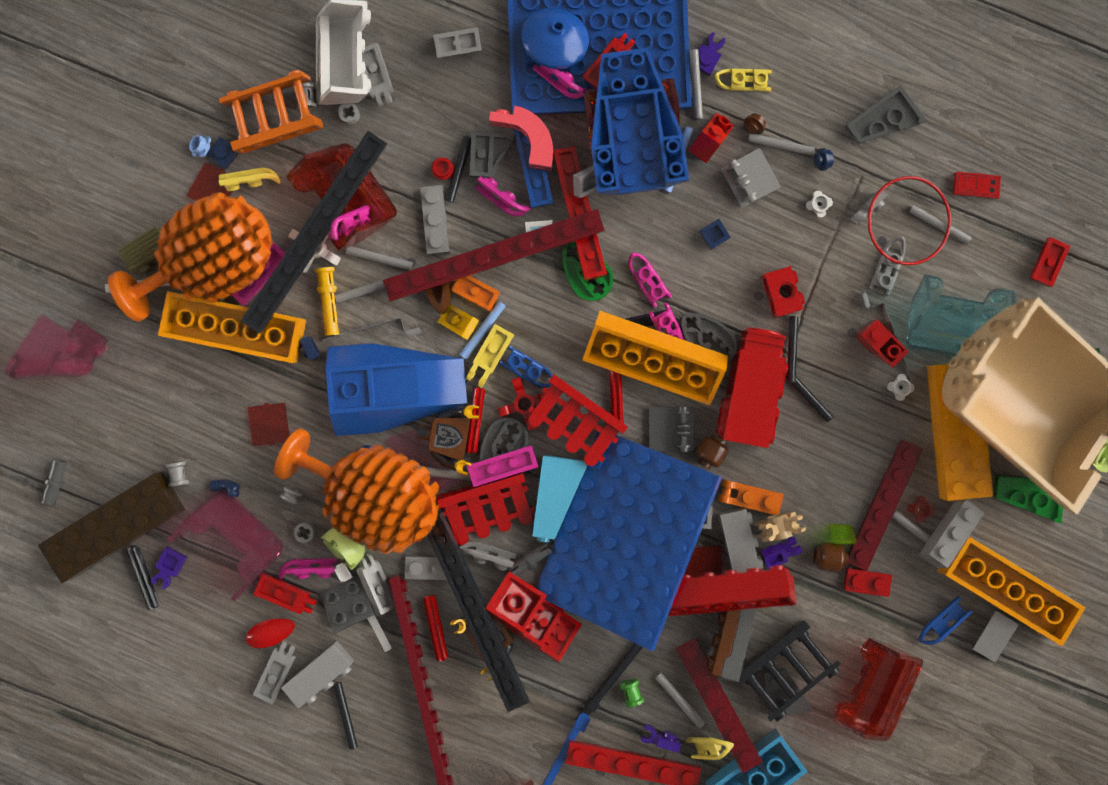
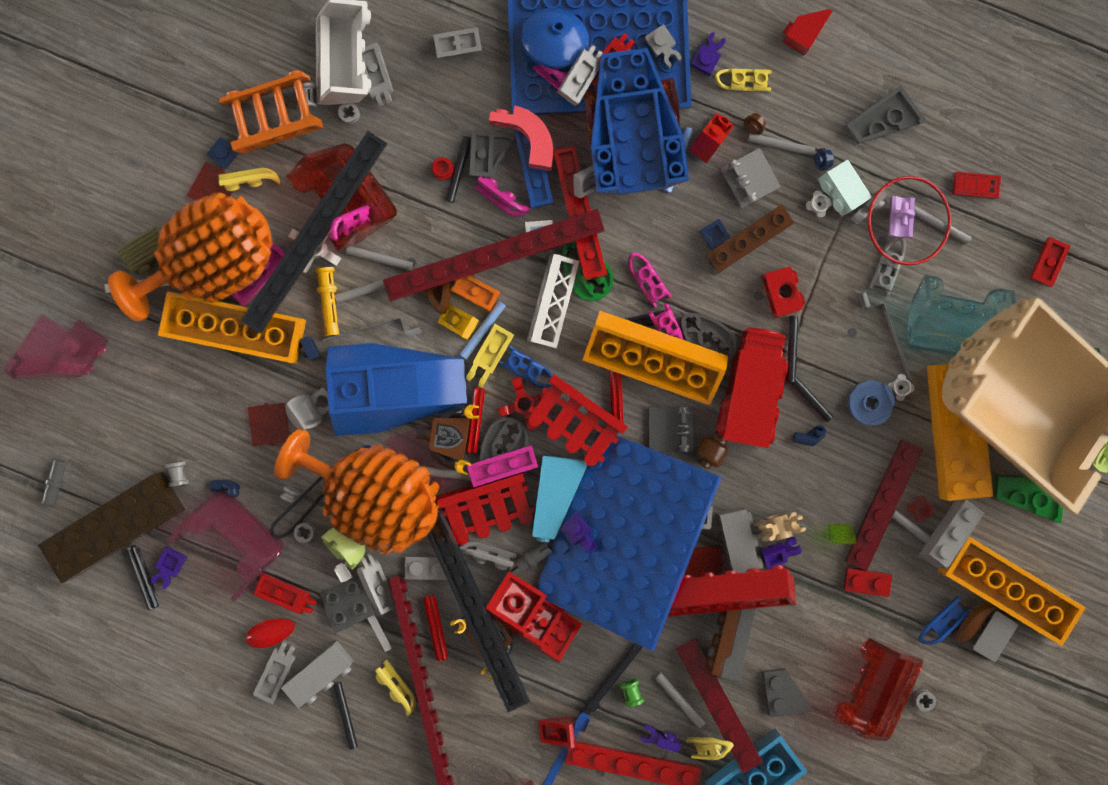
light blue plate [189,135,211,158] -> none
dark pink piece [279,558,337,579] -> none
light grey plate [420,185,450,255] -> none
light grey bar [689,49,703,119] -> none
orange plate [718,479,784,515] -> none
black fence [739,620,841,722] -> none
reddish brown head [813,541,848,573] -> none
red slope [855,319,909,368] -> none
none -> black piece [270,476,328,539]
none -> light grey piece [285,387,329,430]
none -> light yellow piece [375,660,416,716]
none -> white fence [527,254,579,348]
none -> red slope [538,716,575,748]
none -> light grey hinge [557,44,603,106]
none -> dark purple plate [560,513,597,552]
none -> light grey plate [644,24,681,69]
none -> reddish brown piece [703,204,794,276]
none -> red slope [782,9,833,56]
none -> dark blue arm [793,425,826,446]
none -> light aqua brick [818,160,872,217]
none -> medium blue plate [848,381,895,425]
none -> lavender hips [888,196,915,239]
none -> light grey bush [913,689,936,711]
none -> reddish brown arm [951,603,996,642]

